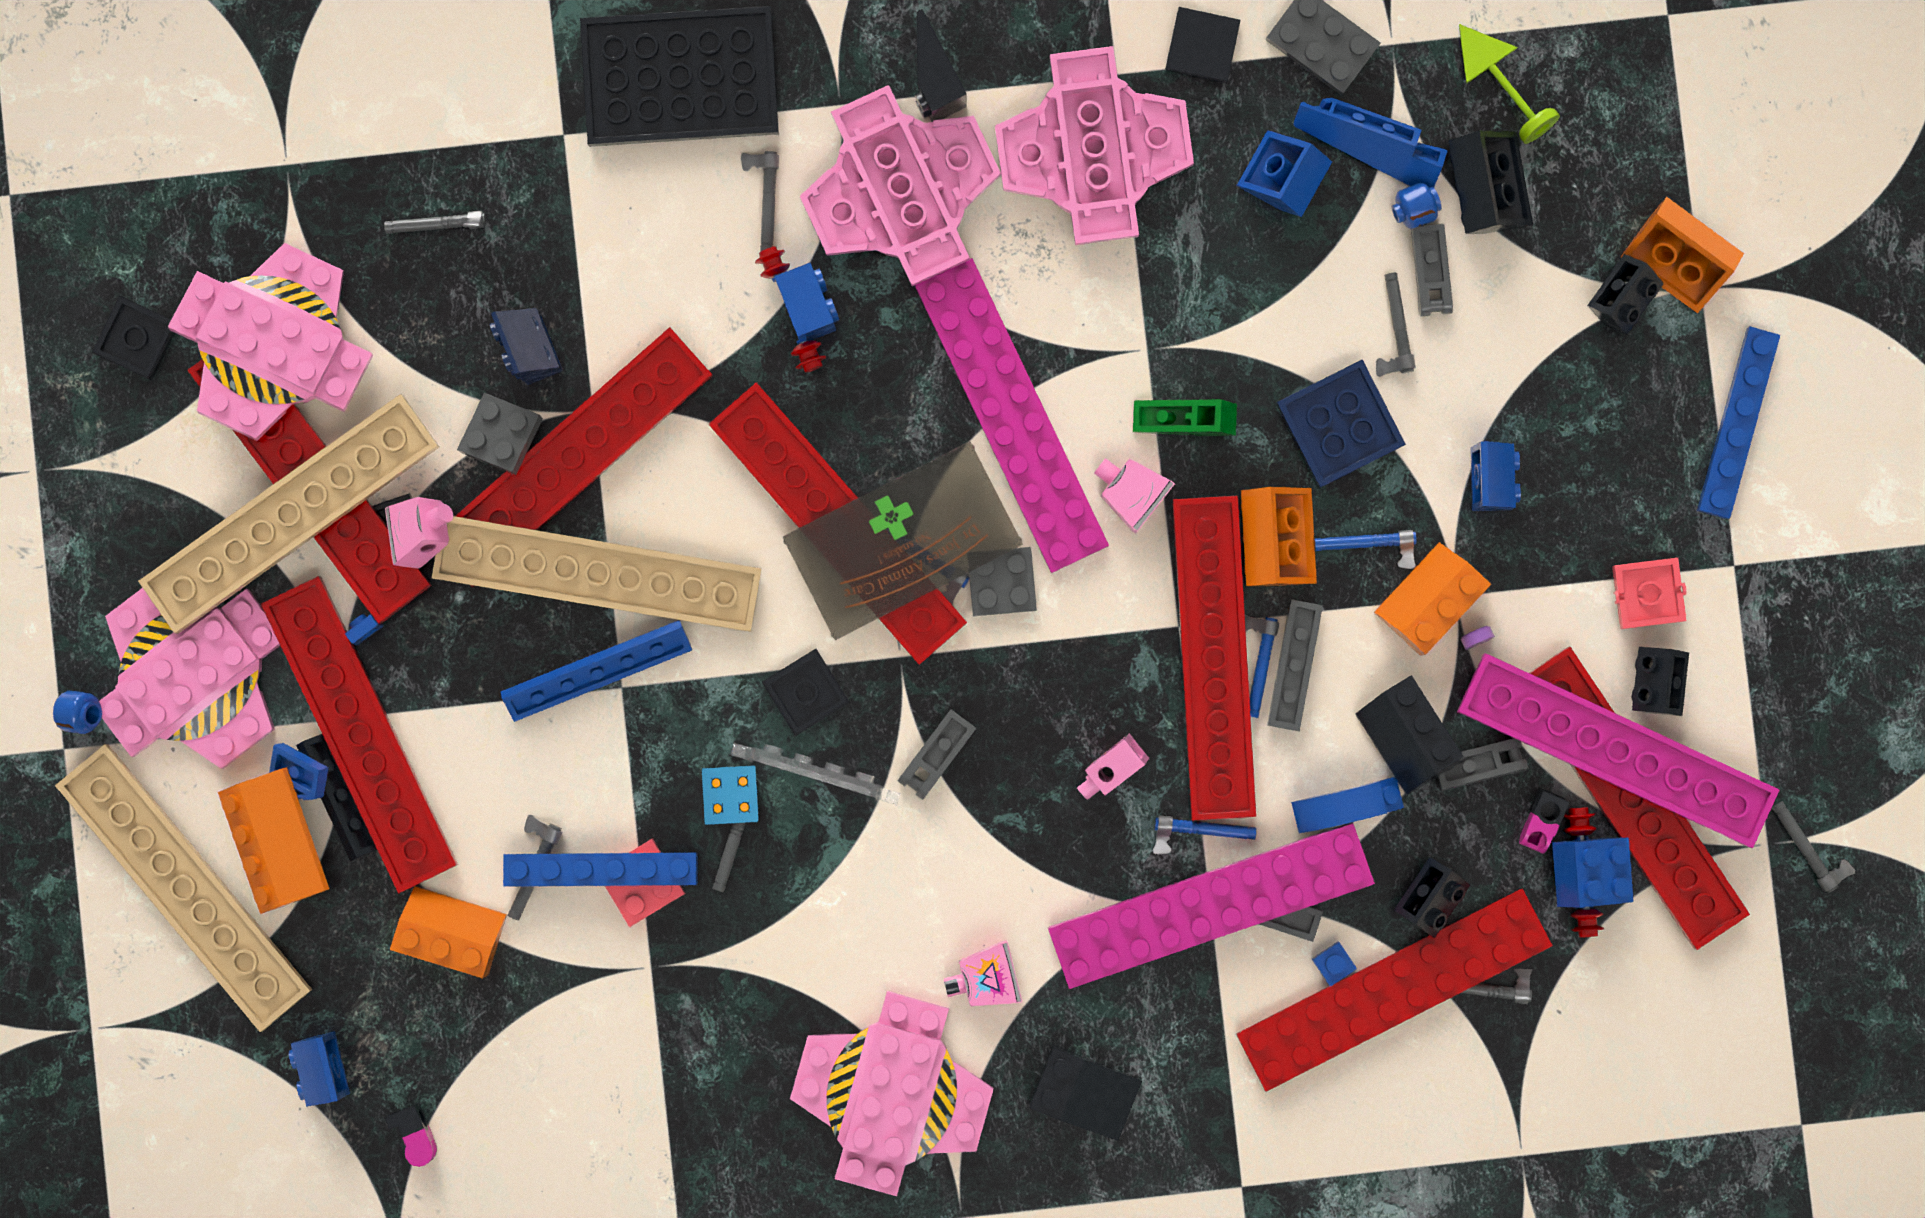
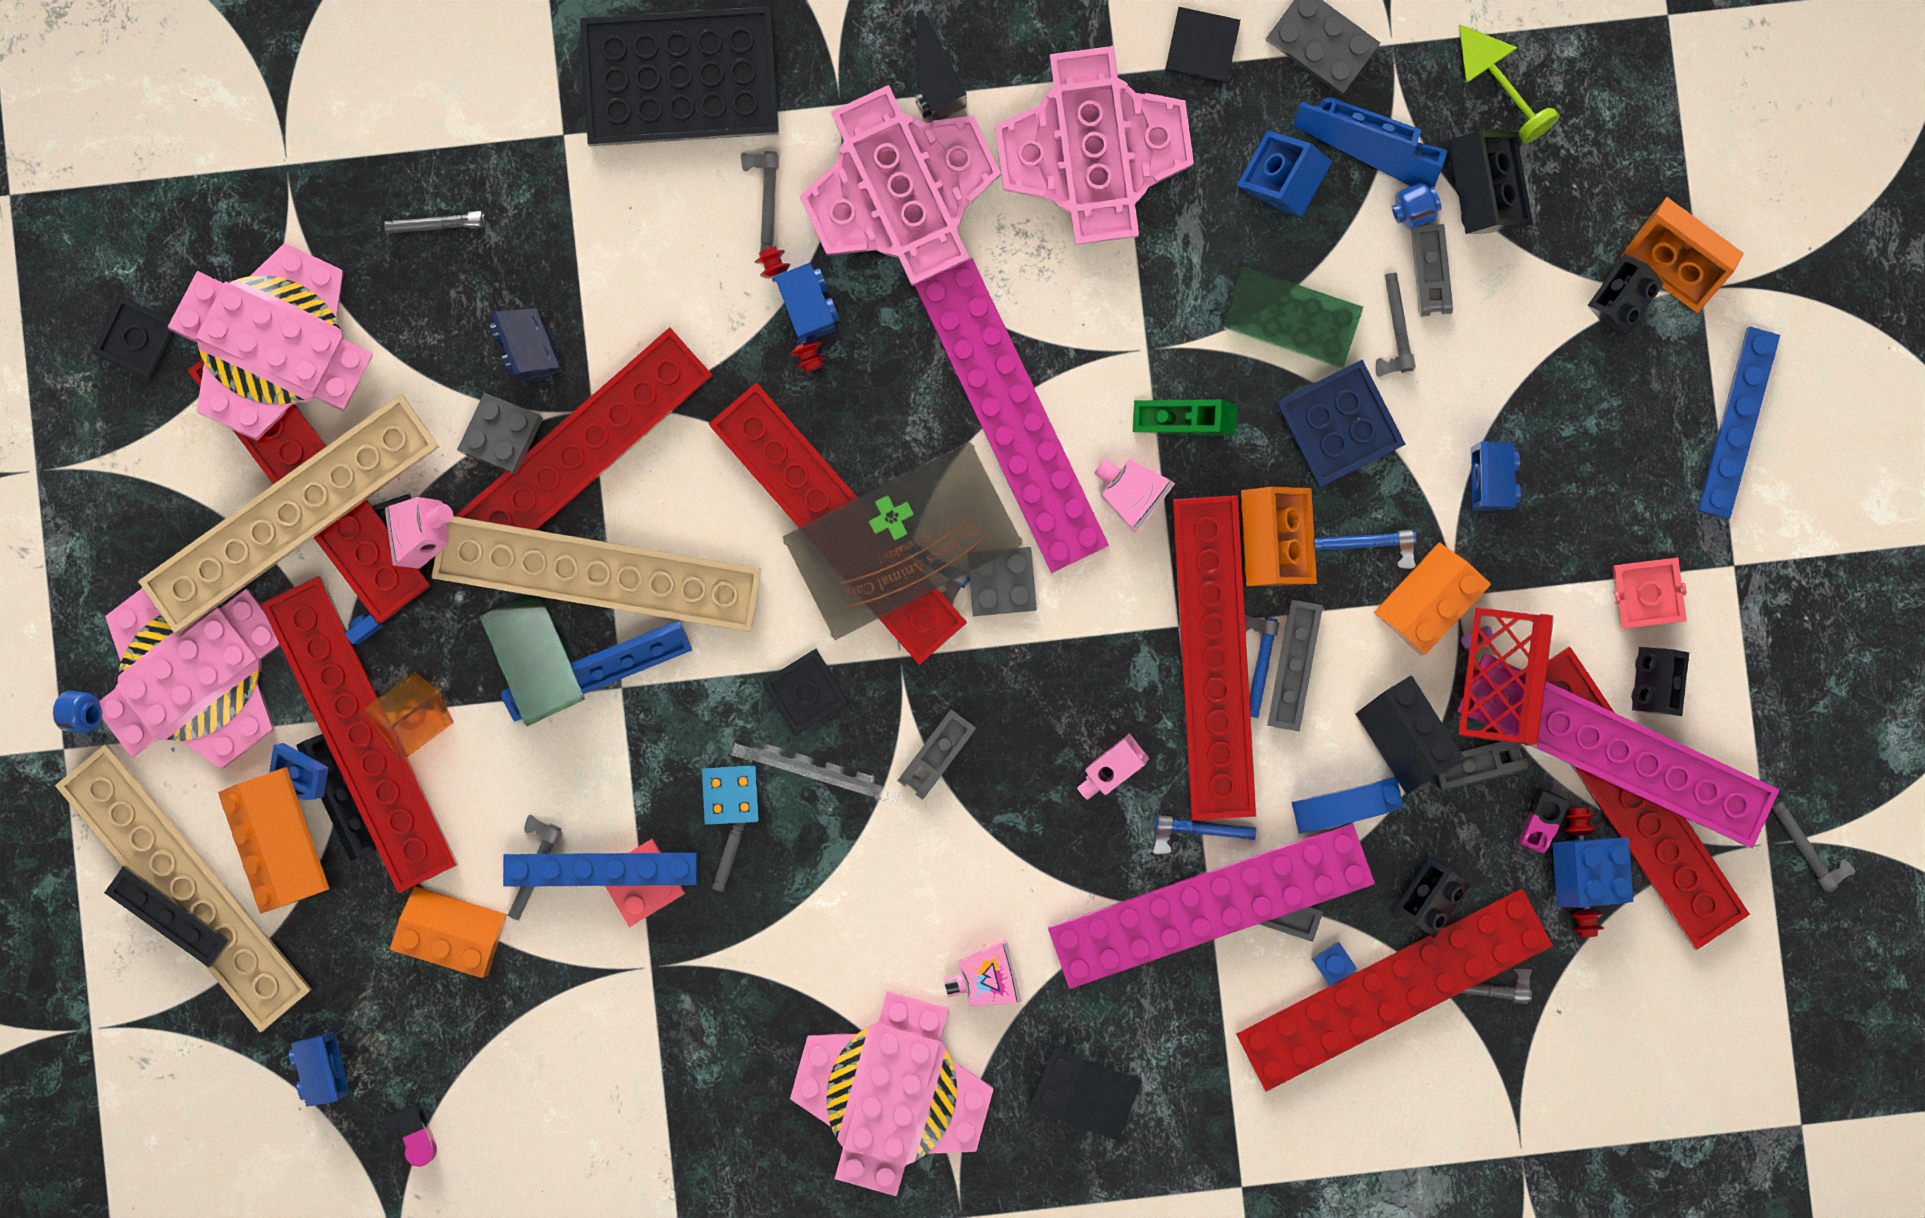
none -> black plate [104,866,231,968]
none -> clear orange slope [363,672,454,761]
none -> clear green tile [479,594,586,726]
none -> clear green tile [1222,266,1364,368]
none -> red fence [1459,607,1554,747]

